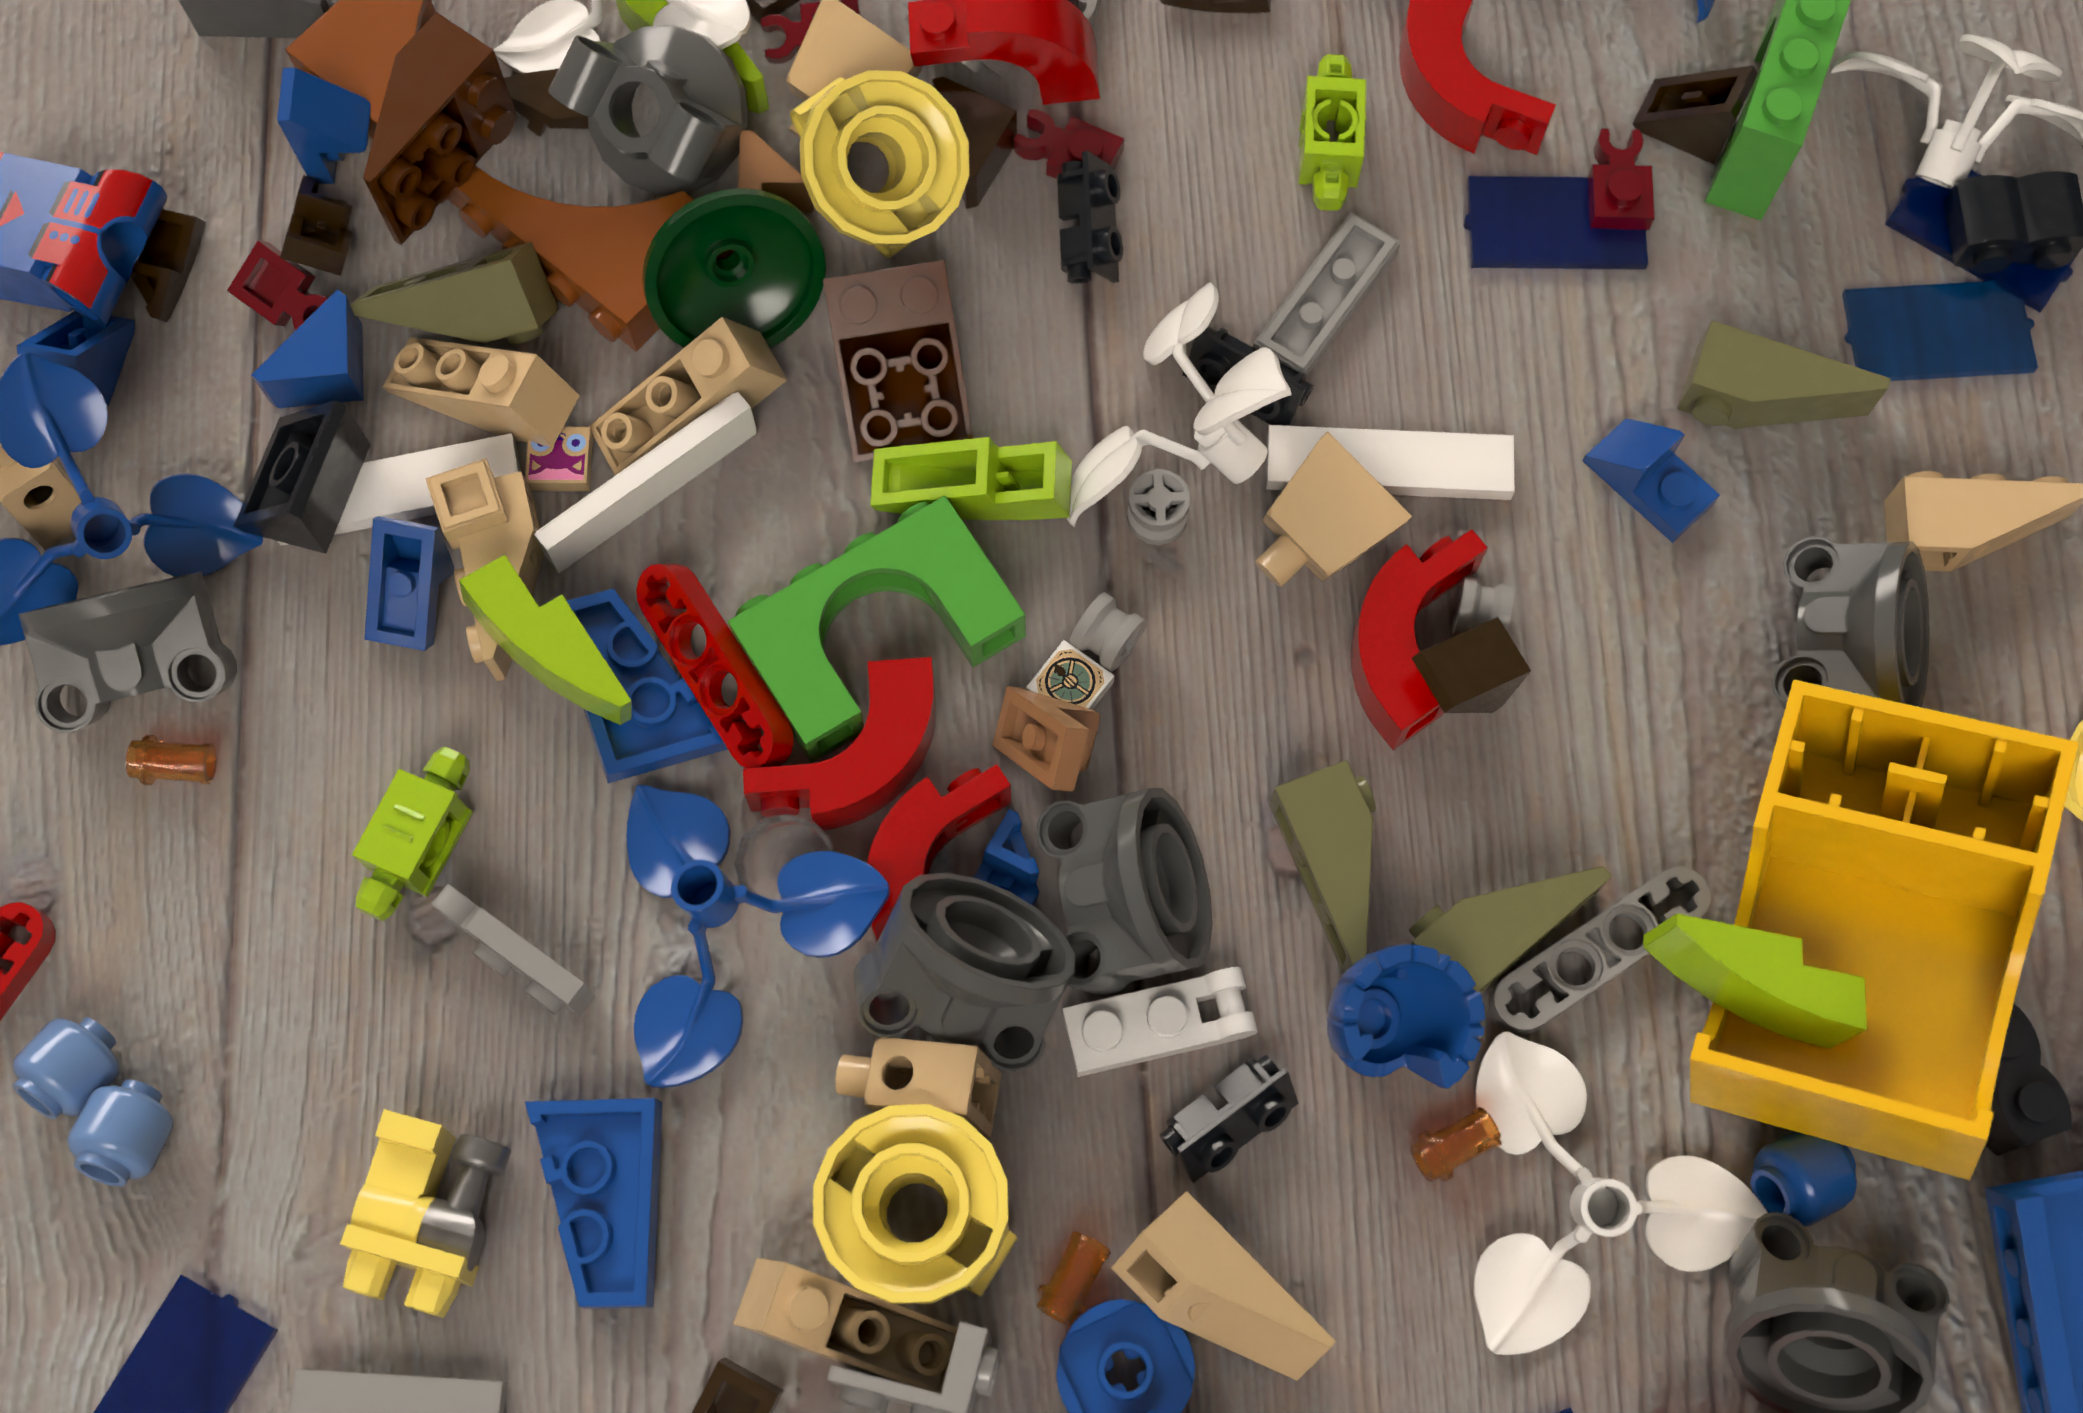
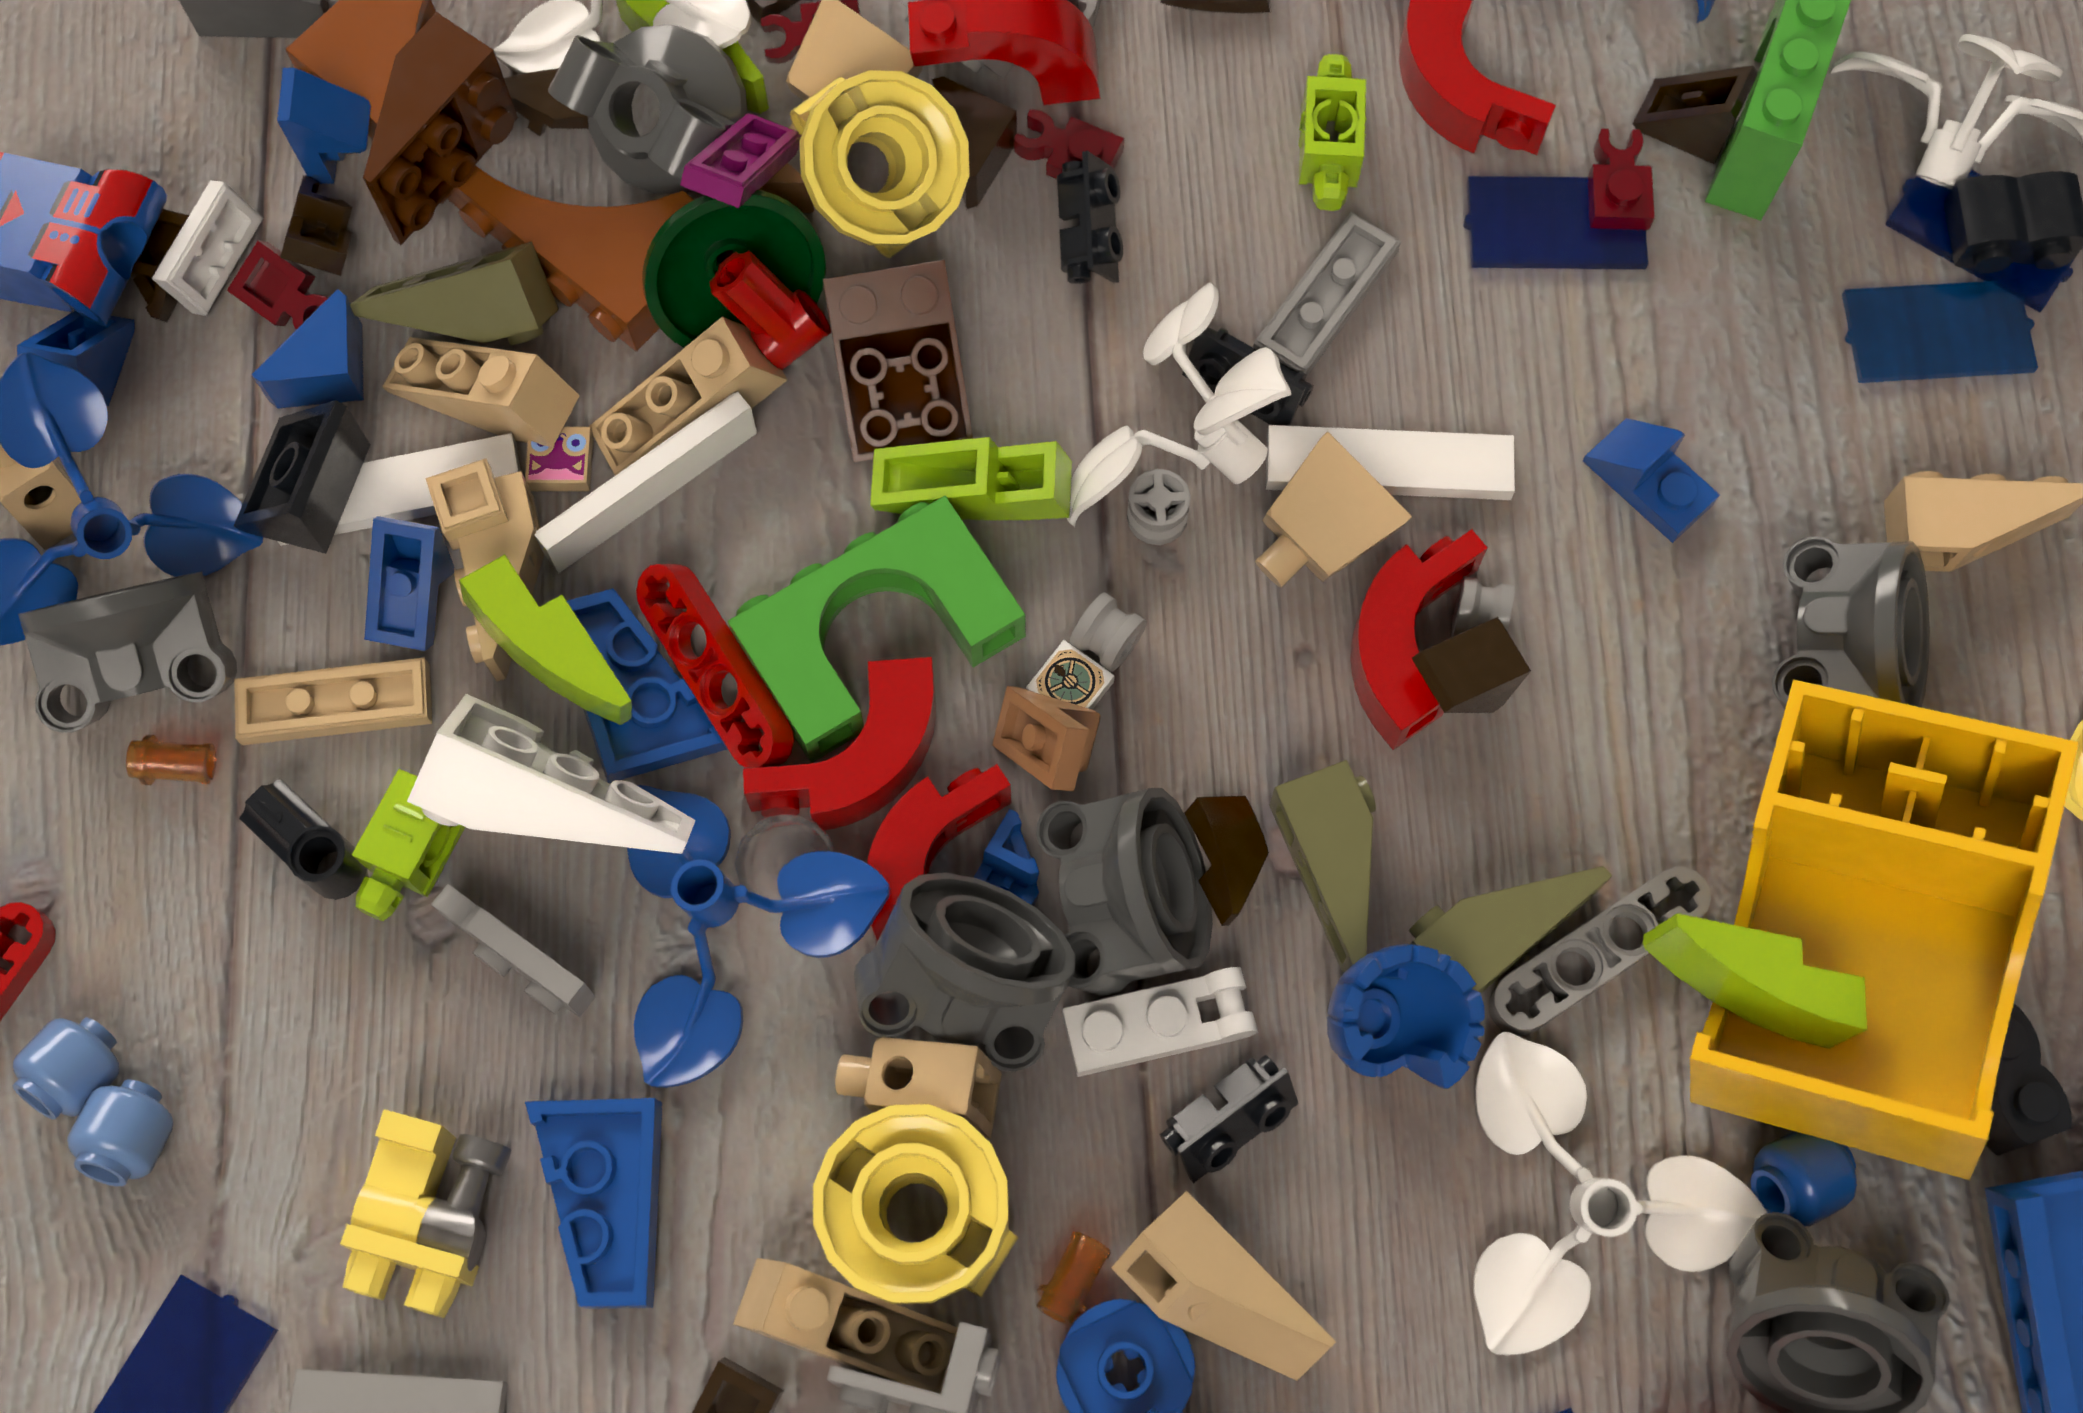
clear orange pin [1410,1107,1502,1182] -> none
olive slope [1677,320,1891,428] -> none
none -> white plate [152,180,263,316]
none -> tan tile [234,657,432,745]
none -> black piece [239,779,367,900]
none -> white wedge [407,694,696,854]
none -> magenta tile [680,113,802,208]
none -> red piece [709,251,831,370]
none -> dark brown slope [1184,796,1269,926]

